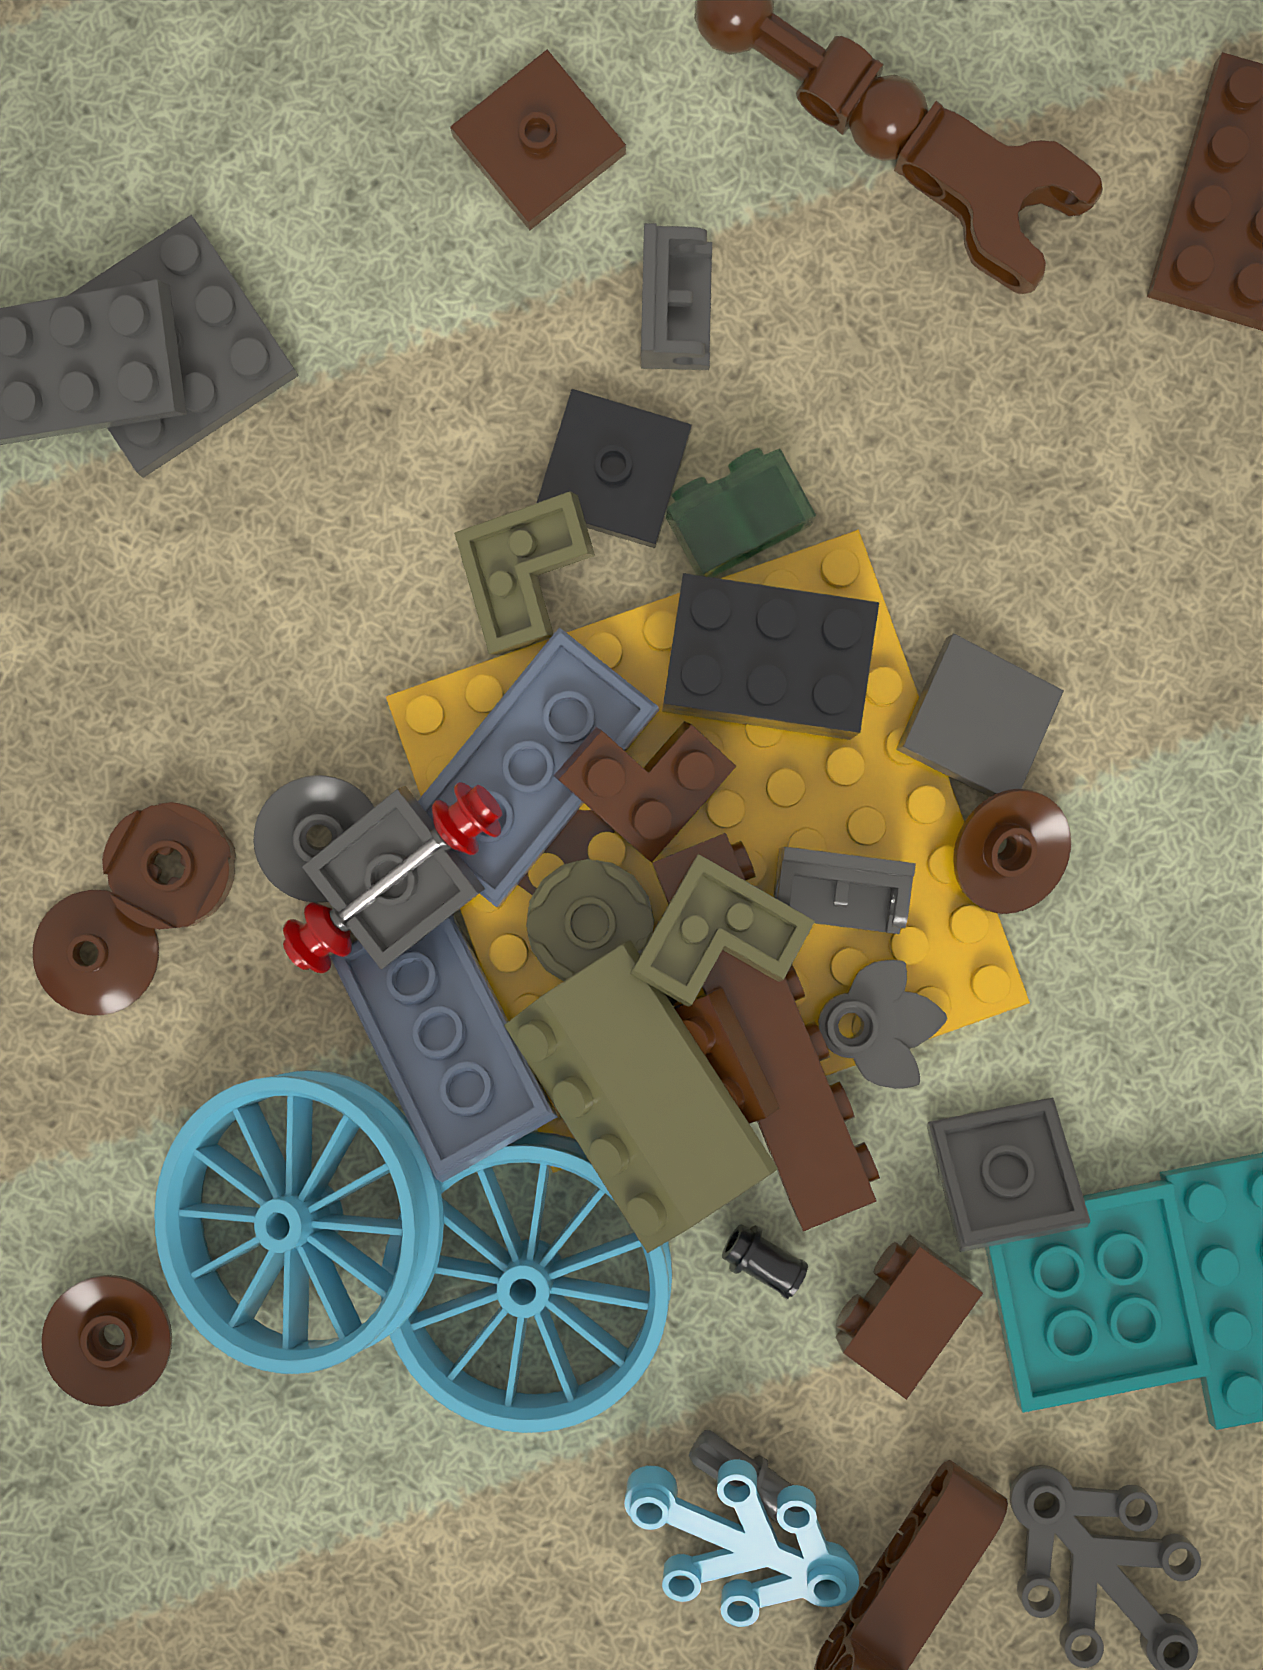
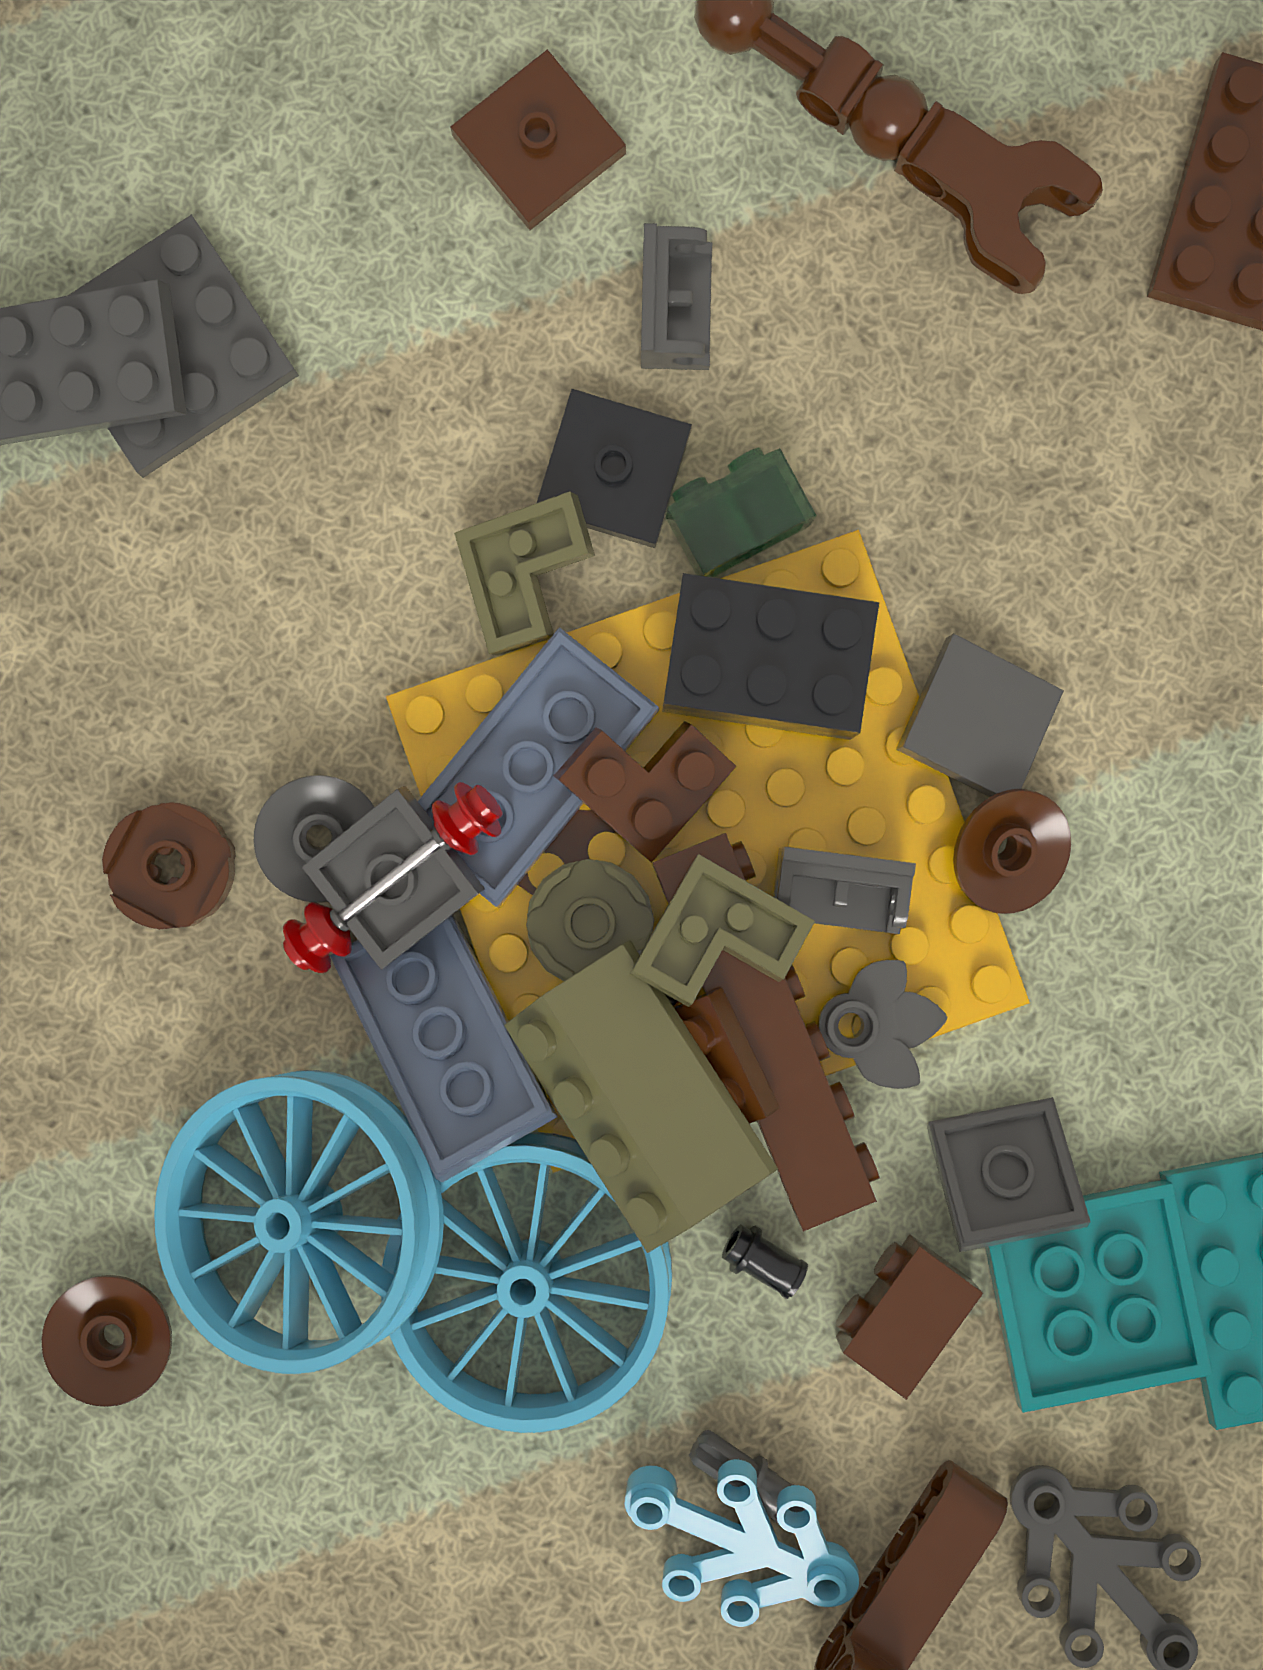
reddish brown dish [32,890,159,1016] -> none

